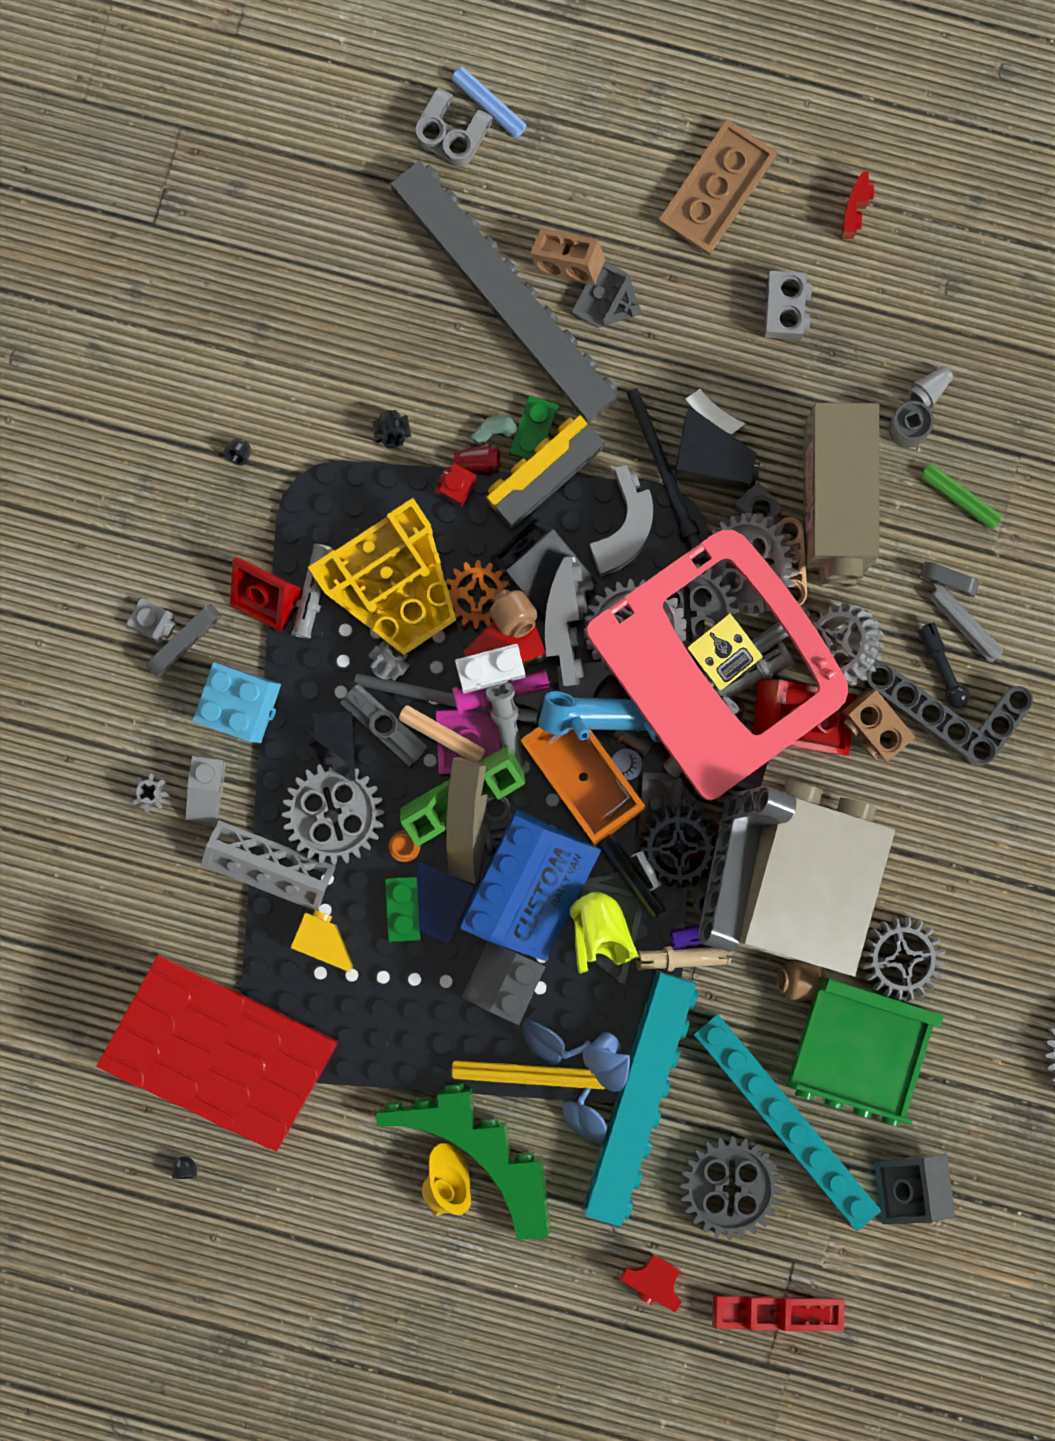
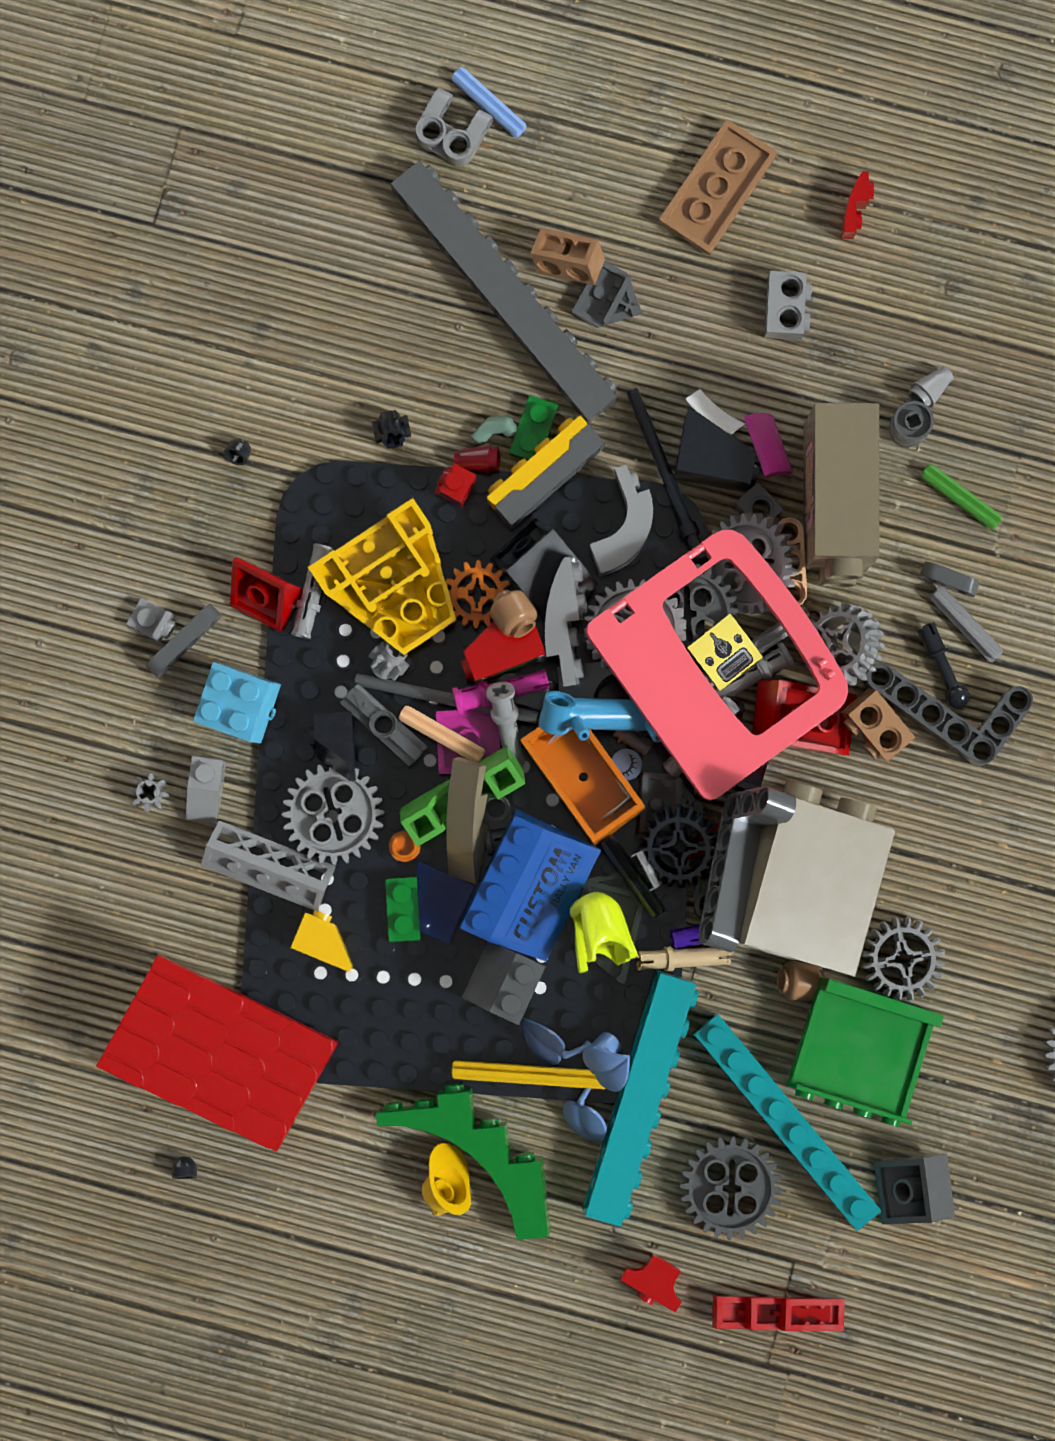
white brick [455,644,525,694] -> none
none -> dark pink slope [744,413,793,479]

